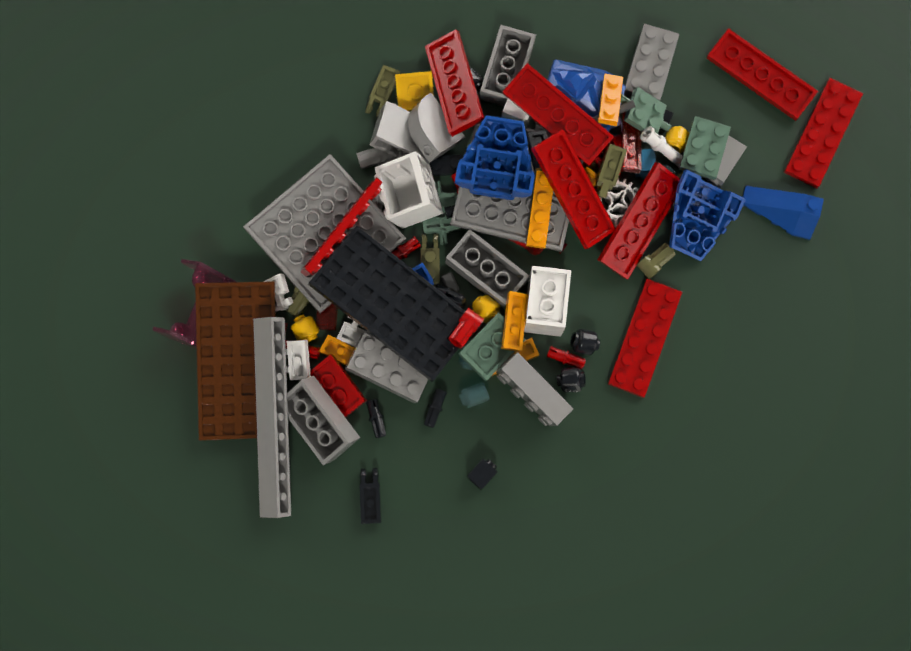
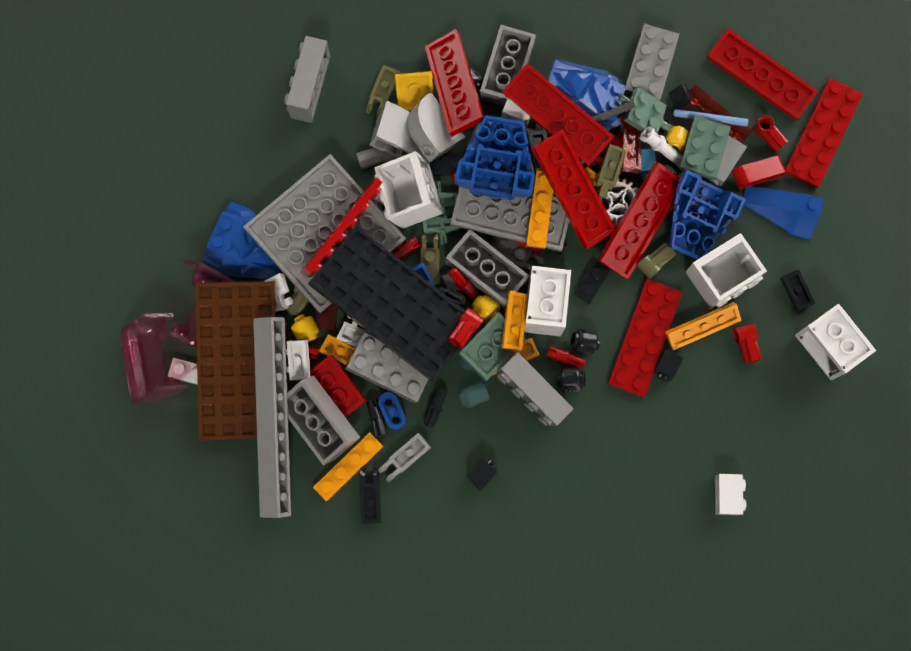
light orange plate [598,74,623,126] -> none
none -> clear pink windscreen [120,313,187,403]
none -> white plate [168,358,198,385]
none -> blue wedge [201,202,283,280]
none -> light grey brick [284,36,330,123]
none -> light orange plate [313,432,383,502]
none -> blue plate [378,392,406,430]
none -> light grey hinge [378,433,431,483]
none -> red axle [448,268,479,301]
none -> dark grey hinge [492,237,545,272]
none -> black plate [574,262,610,304]
none -> black brick [654,349,684,381]
none -> light orange plate [665,302,742,350]
none -> black plate [669,83,693,109]
none -> light blue bar [674,109,749,126]
none -> white container [686,233,767,309]
none -> clear red plate [690,84,752,142]
none -> white brick [715,474,746,515]
none -> beam [731,156,786,189]
none -> red piece [733,324,762,364]
none -> red piece [752,115,788,152]
none -> black plate [780,270,816,312]
none -> white container [795,304,876,381]

